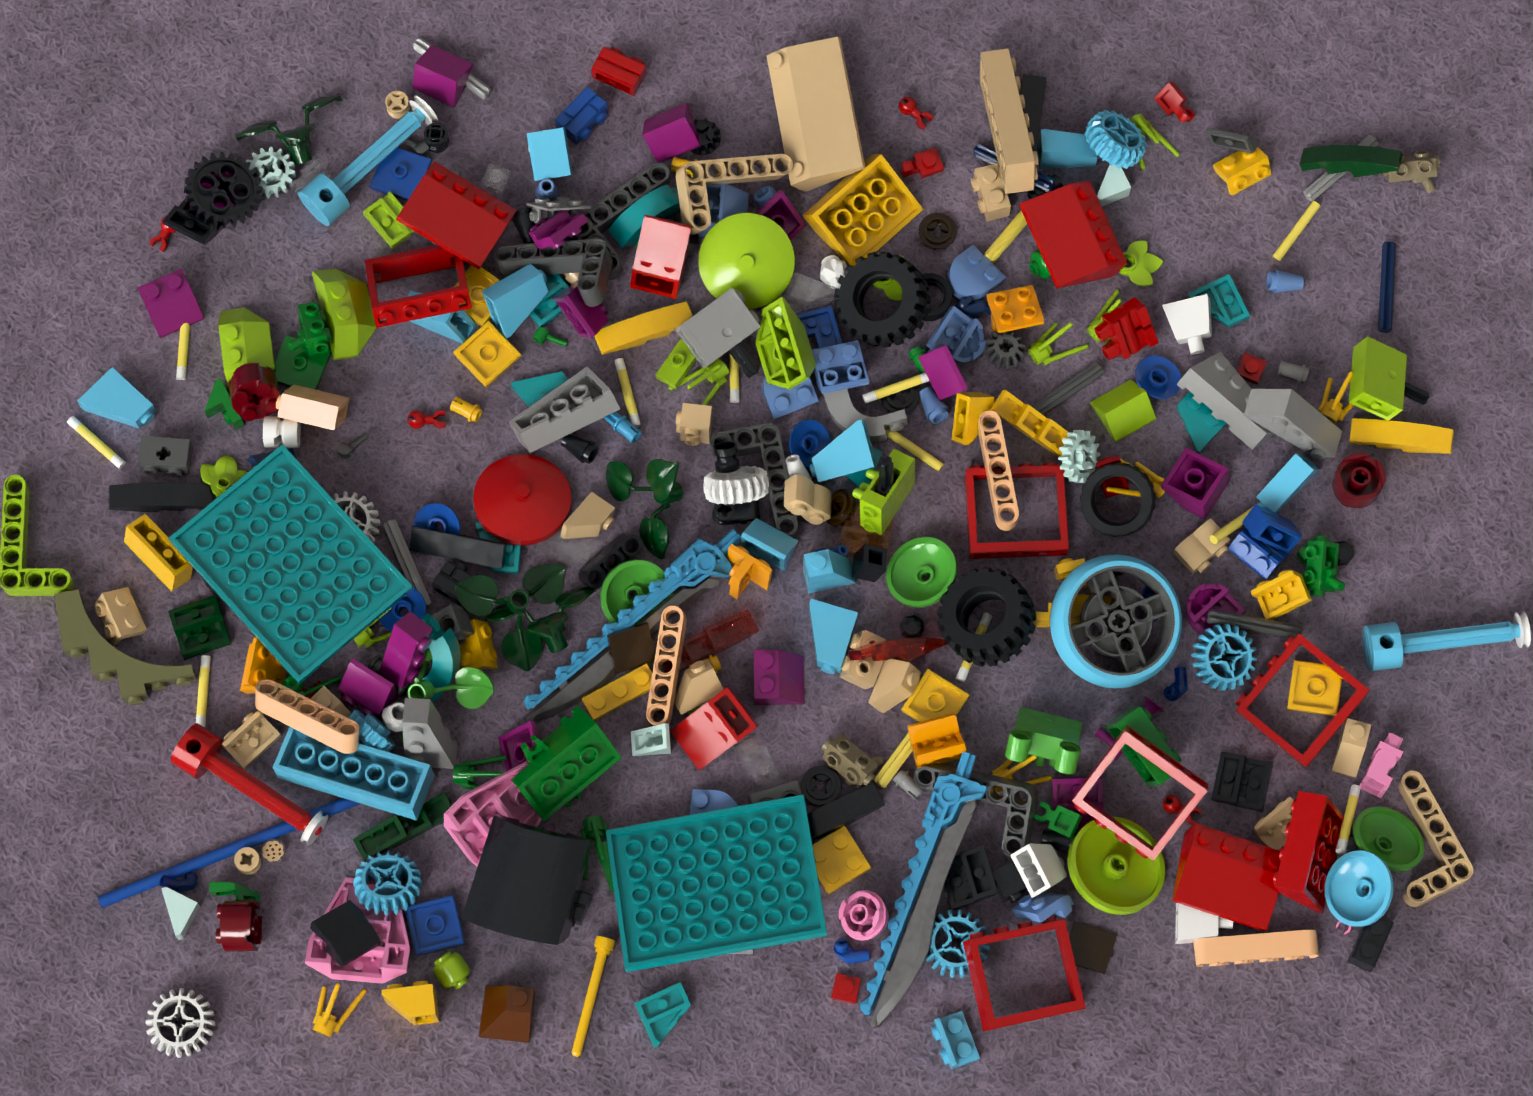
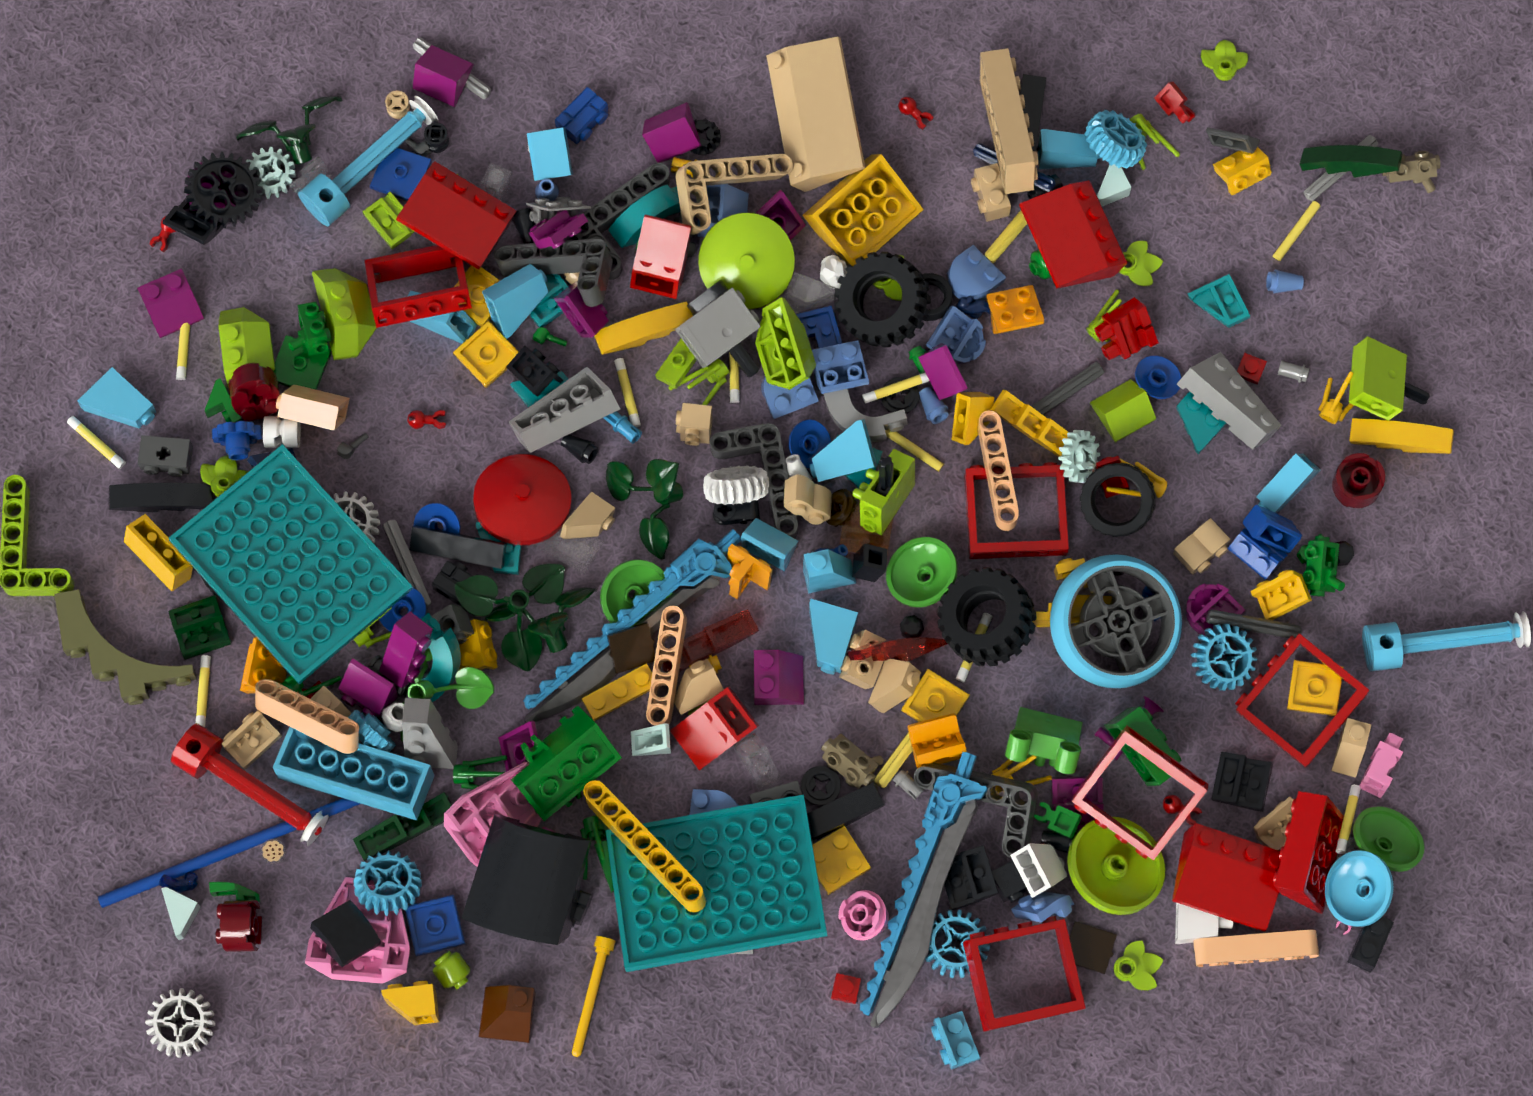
tan bracket [95,587,147,646] -> none
tan wheel [234,847,261,875] -> none
yellow plant [312,983,367,1037] -> none
yellow pin [450,396,483,422] -> none
black beam [578,532,644,589] -> none
red brick [591,47,647,96] -> none
teal wing [634,982,691,1048] -> none
black wheel [713,441,740,473] -> none
medium blue tile [753,186,777,208] -> none
blue arm [834,939,870,964] -> none
red plate [900,148,944,179] -> none
dark brown gear [918,213,957,250] -> none
dark grey gear [985,330,1026,371] -> none
lime plant [1027,322,1089,366] -> none
magenta slope [1161,448,1230,520] -> none
white torso [1163,294,1212,355] -> none
clear blue arm [1164,667,1188,701] -> none
light yellow bar [1210,503,1258,544] -> none
light grey wedge [1244,389,1342,460] -> none
dark blue axle [1378,241,1396,333] -> none
tan beam [1398,770,1473,907] -> none
none -> blue plant [212,421,262,460]
none -> black bracket [506,346,563,397]
none -> yellow beam [583,780,706,912]
none -> beam [687,280,728,315]
none -> lime plate [1113,941,1163,991]
none -> lime plate [1201,40,1248,81]

